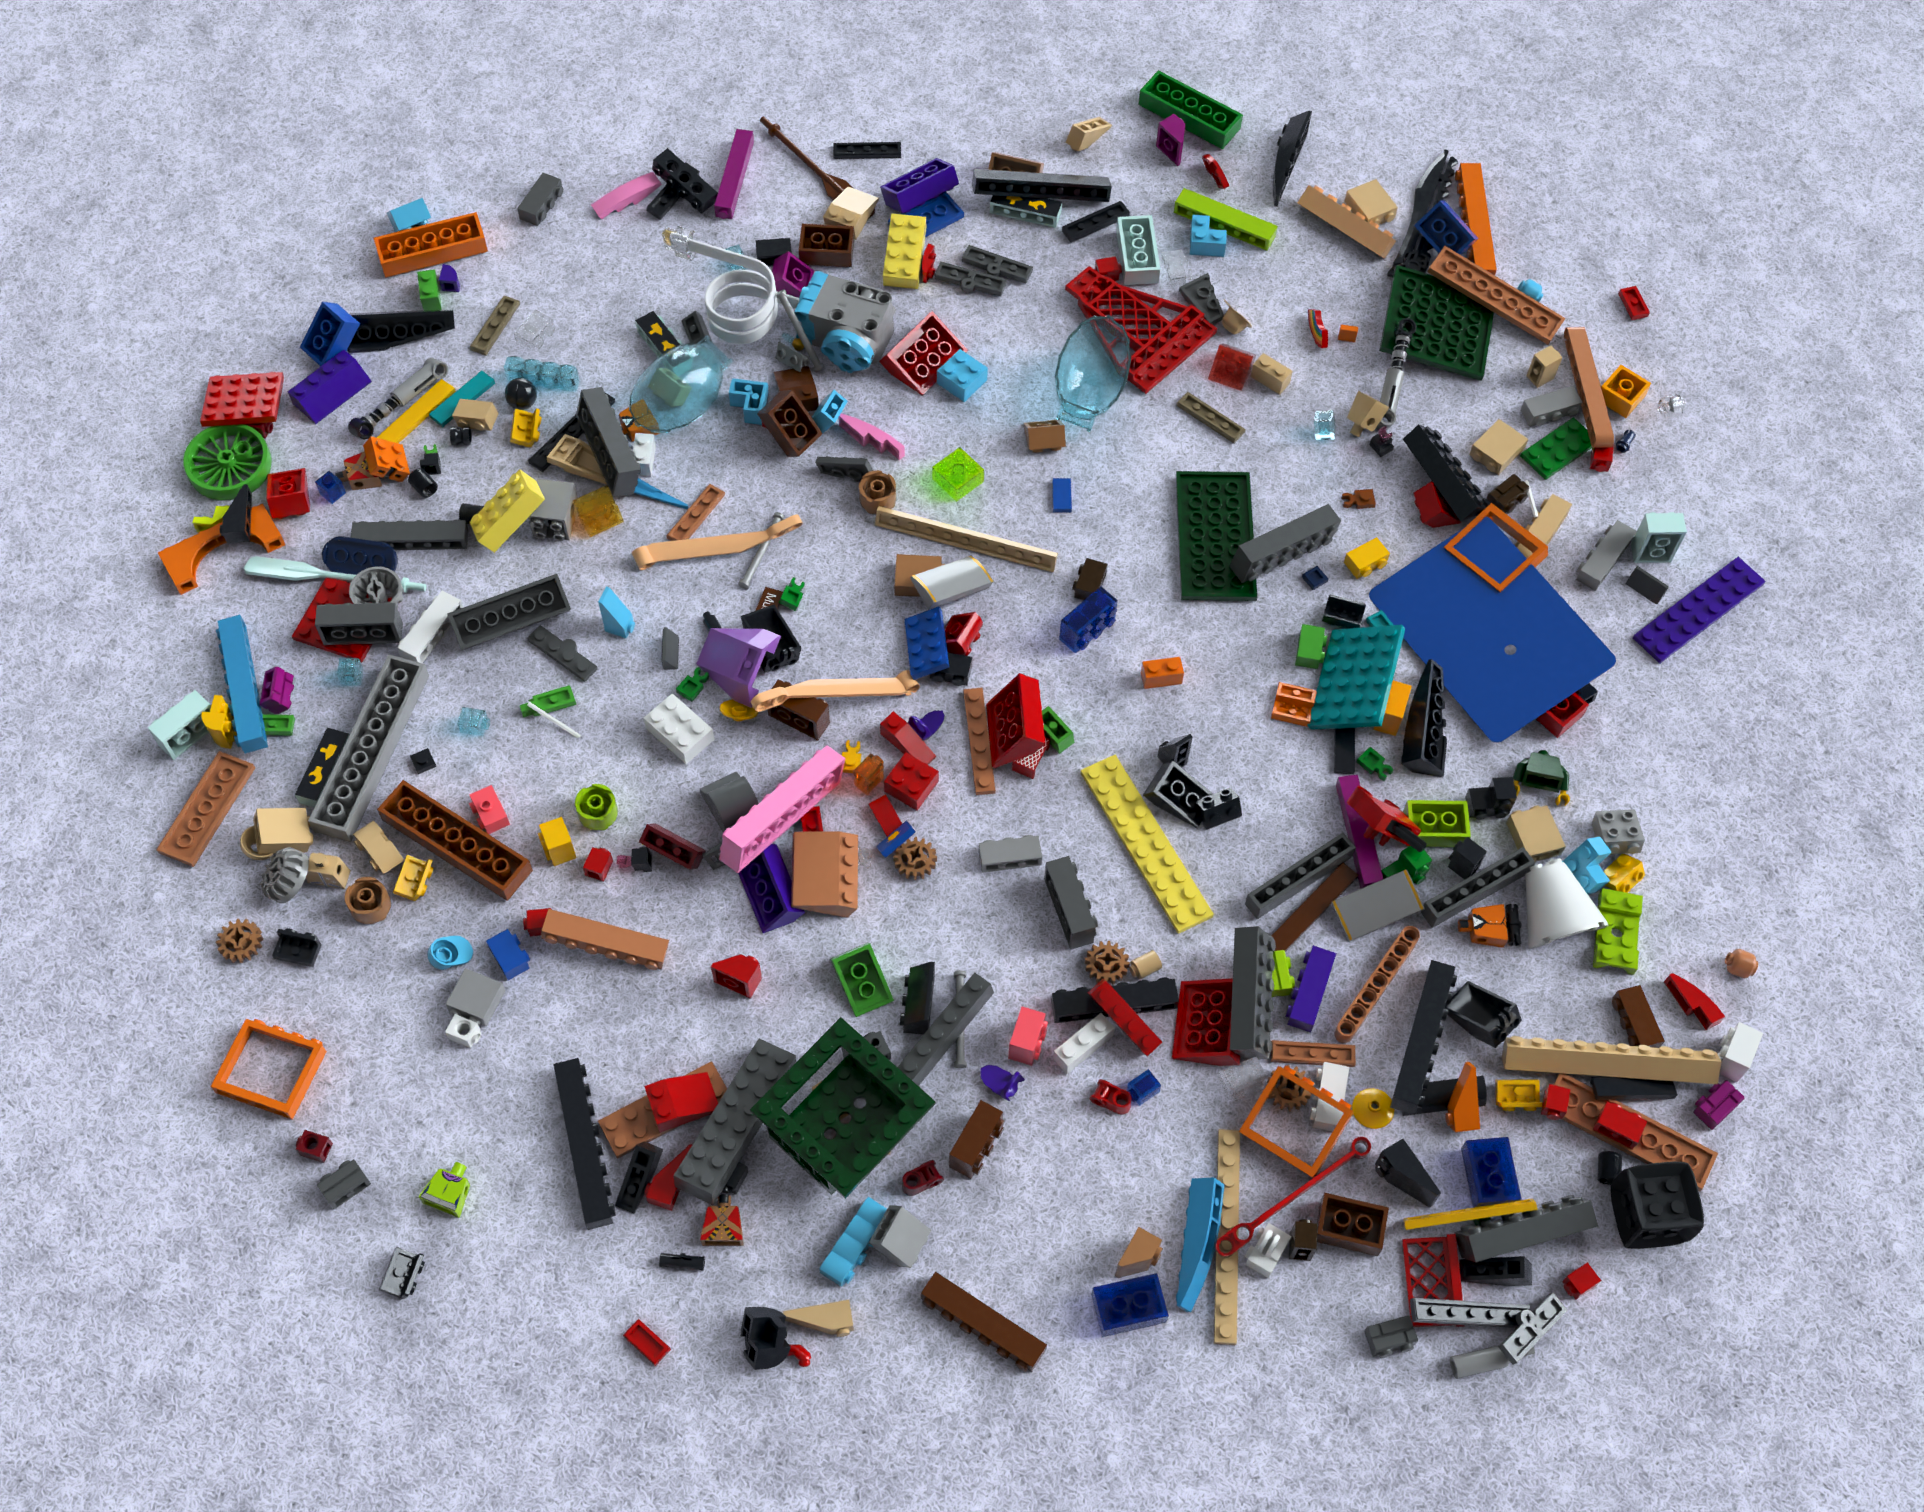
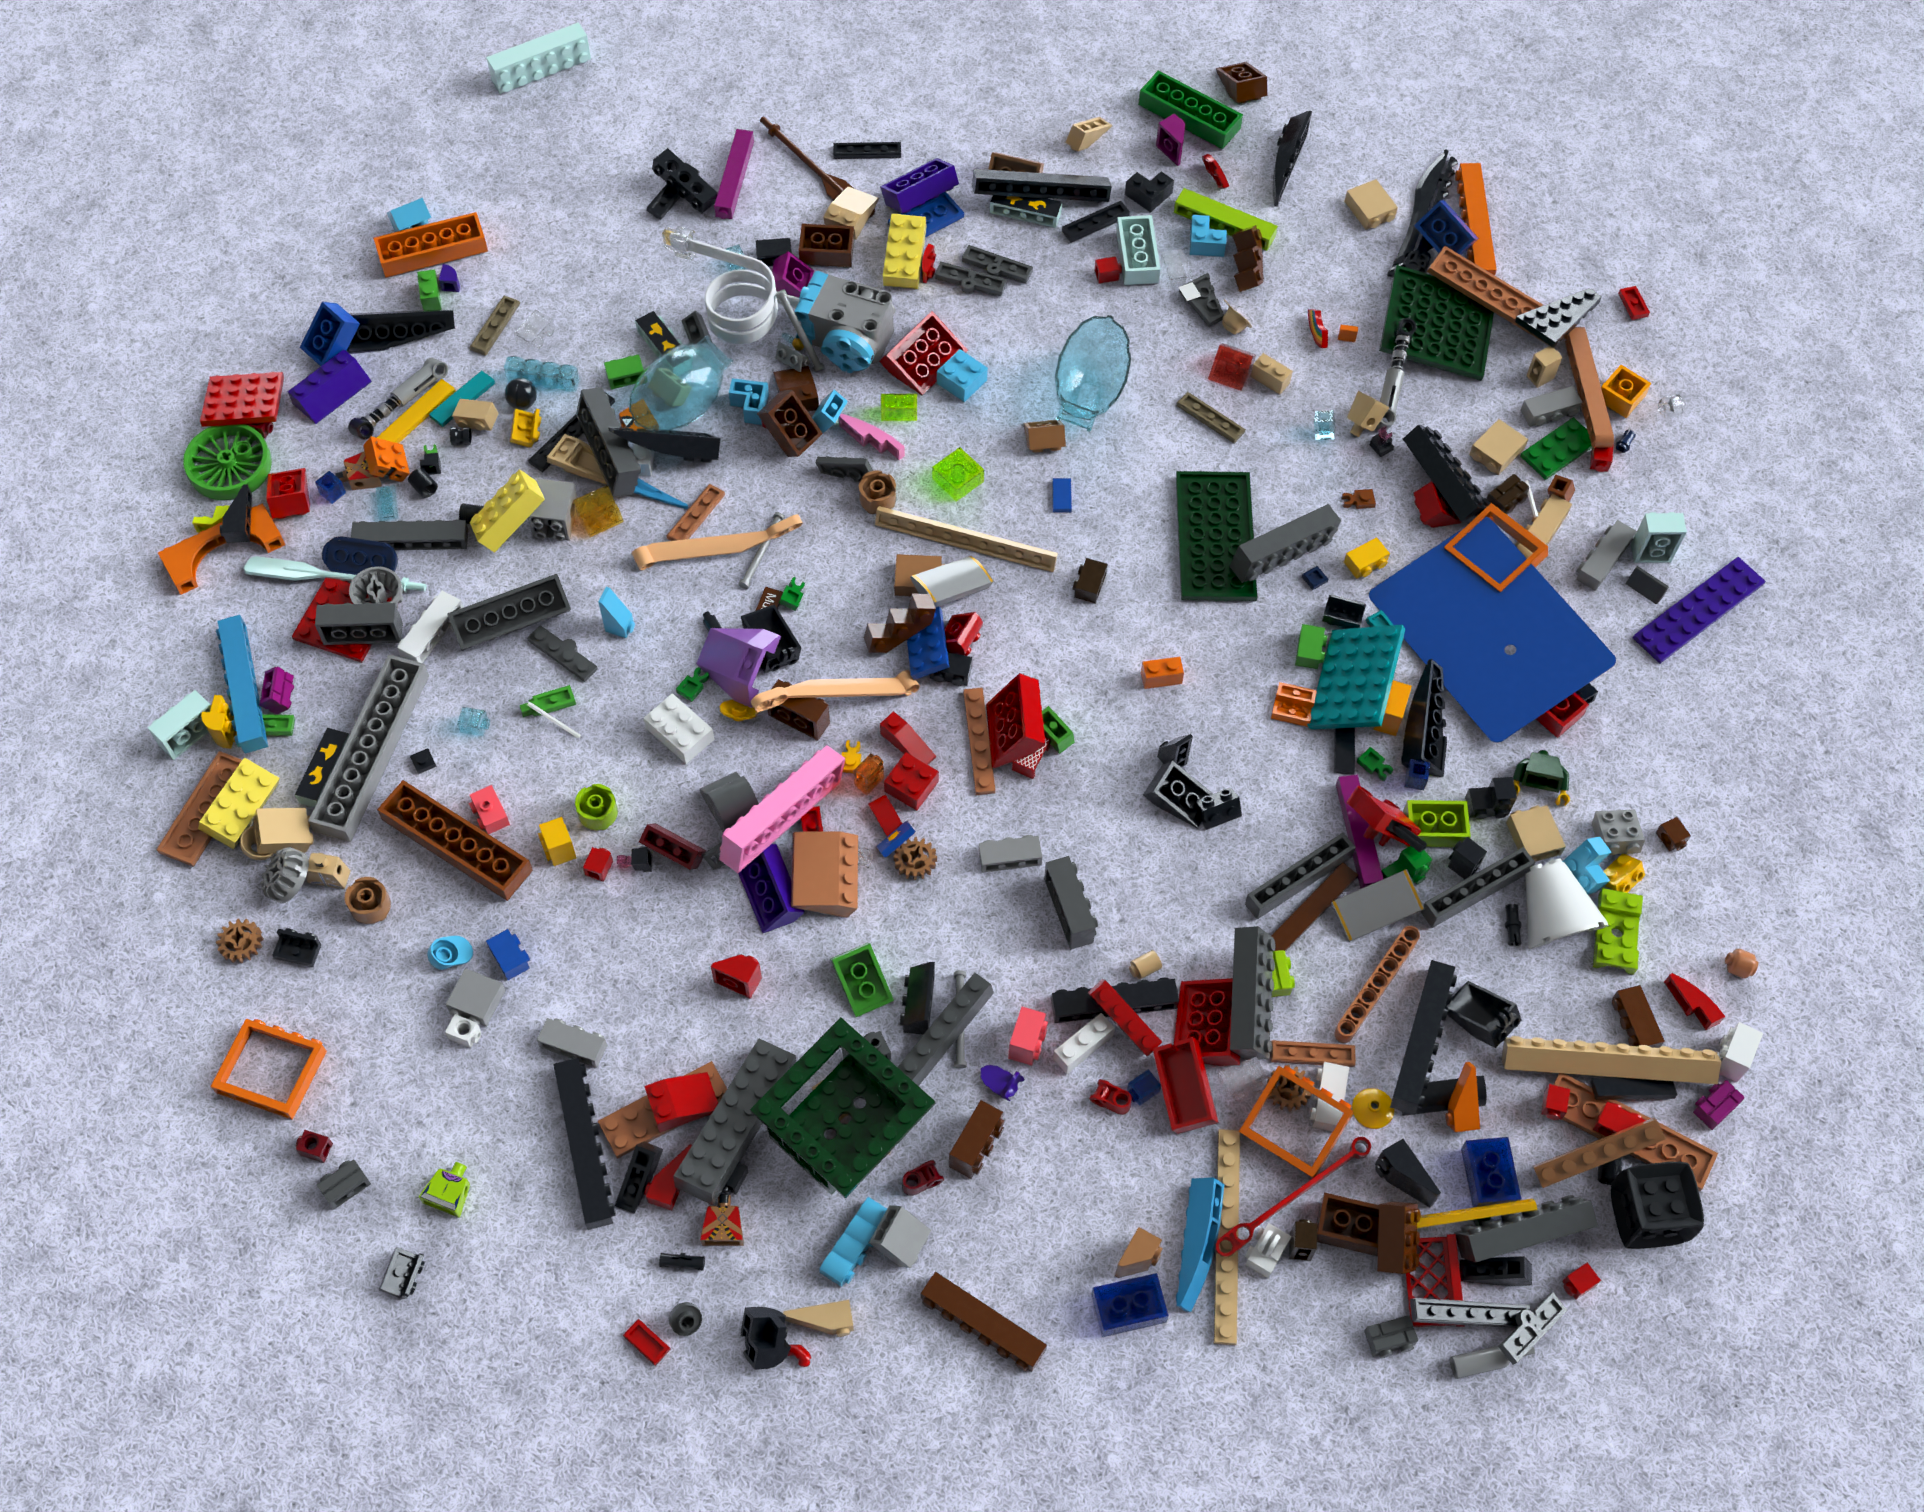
clear light blue brick [337,658,364,686] -> none
tan brick [353,821,404,874] -> none
yellow bracket [392,855,434,901] -> none
dark grey brick [517,173,563,226] -> none
red brick [523,908,551,937] -> none
nougat brick [541,909,669,970] -> none
bright pink slope [591,172,662,219] -> none
dark grey slope [662,627,679,670] -> none
dark purple piece [908,710,945,740] -> none
clear blue brick [1059,586,1118,653] -> none
red wing [1065,266,1217,394] -> none
light yellow plate [1081,755,1214,934] -> none
medium nougat gear [1085,941,1130,985] -> none
dark purple brick [1285,945,1337,1033] -> none
light nougat brick [1297,185,1396,259] -> none
orange torso [1458,904,1508,947] -> none
yellow bracket [1495,1079,1543,1111] -> none
medium azure head [1517,279,1544,302] -> none
none -> light yellow brick [198,757,280,850]
none -> clear light blue plate [376,485,399,521]
none -> light aqua brick [486,22,591,94]
none -> light grey brick [537,1018,607,1068]
none -> bright green brick [604,354,646,389]
none -> black wedge [608,427,721,463]
none -> dark grey plate [669,1302,702,1336]
none -> reddish brown brick [864,594,936,653]
none -> clear neon green brick [881,394,917,421]
none -> black brick [1124,171,1174,213]
none -> red piece [1152,1037,1219,1134]
none -> white sticker [1179,282,1201,301]
none -> reddish brown slope [1216,62,1268,103]
none -> reddish brown brick [1232,225,1264,292]
none -> reddish brown brick [1377,1201,1421,1274]
none -> clear blue brick [1404,759,1430,791]
none -> wing [1515,288,1602,348]
none -> medium nougat brick [1533,1118,1666,1188]
none -> dark orange brick [1547,475,1575,502]
none -> reddish brown brick [1656,817,1691,852]

